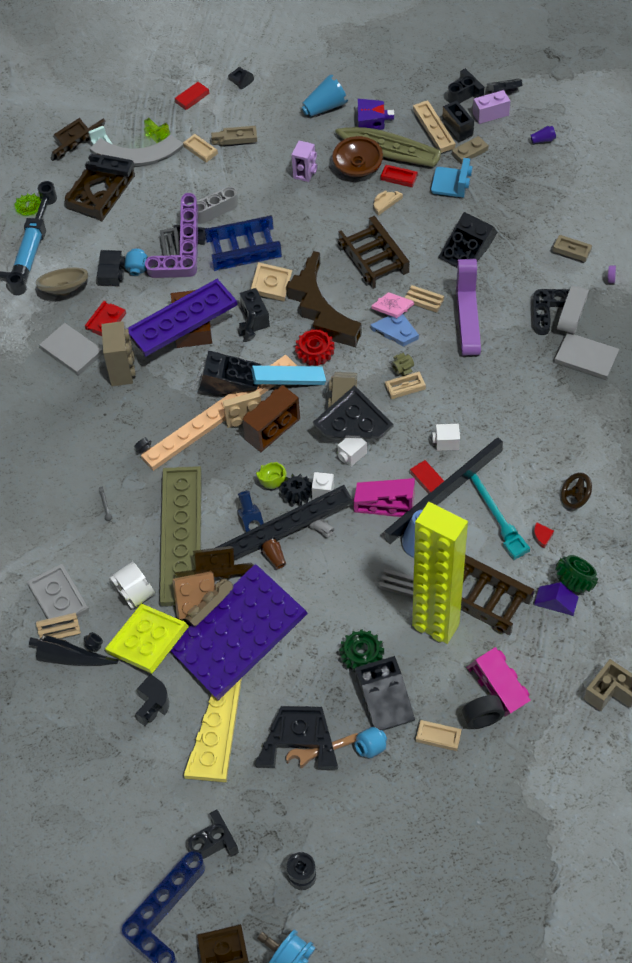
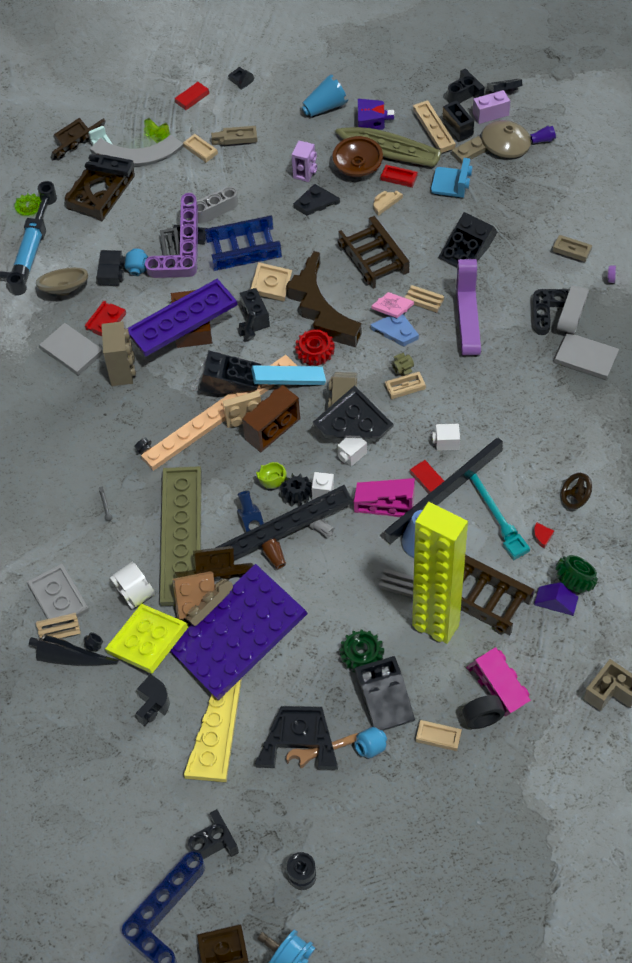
none -> black wing [293,184,340,216]
none -> dark tan dish [482,120,531,158]

